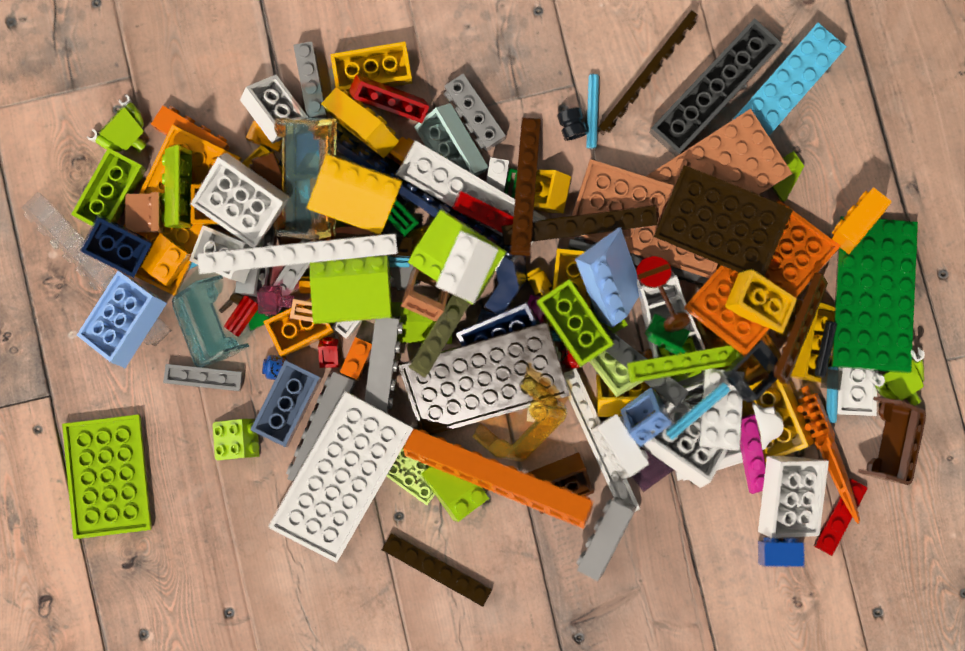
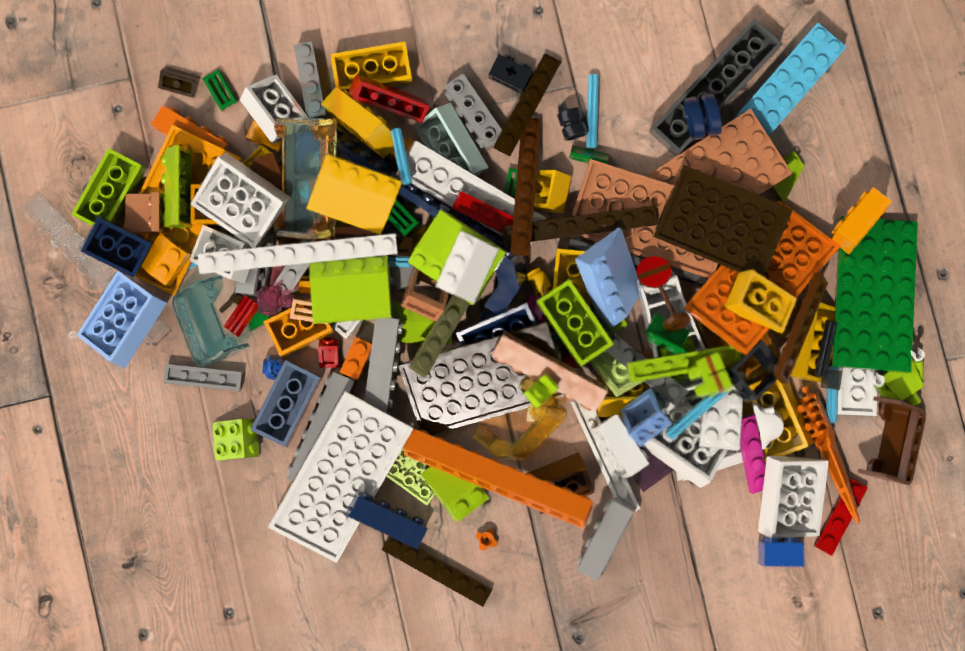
lime plate [62,414,152,539] -> none
lime torso [87,95,147,153] -> none
white slope [486,157,509,192] -> none
dark brown plate [597,10,698,135] -> none
none -> dark brown slope [158,67,200,98]
none -> green tile [202,69,238,112]
none -> dark blue brick [346,492,428,549]
none -> medium azure axle [391,128,412,185]
none -> orange plate [476,529,498,550]
none -> black brick [489,54,533,95]
none -> brick [492,331,608,411]
none -> dark brown plate [493,53,561,157]
none -> lime bracket [524,374,559,408]
none -> green slope [569,145,609,164]
none -> dark blue wheel [684,93,722,140]
none -> lime hips [687,352,733,398]

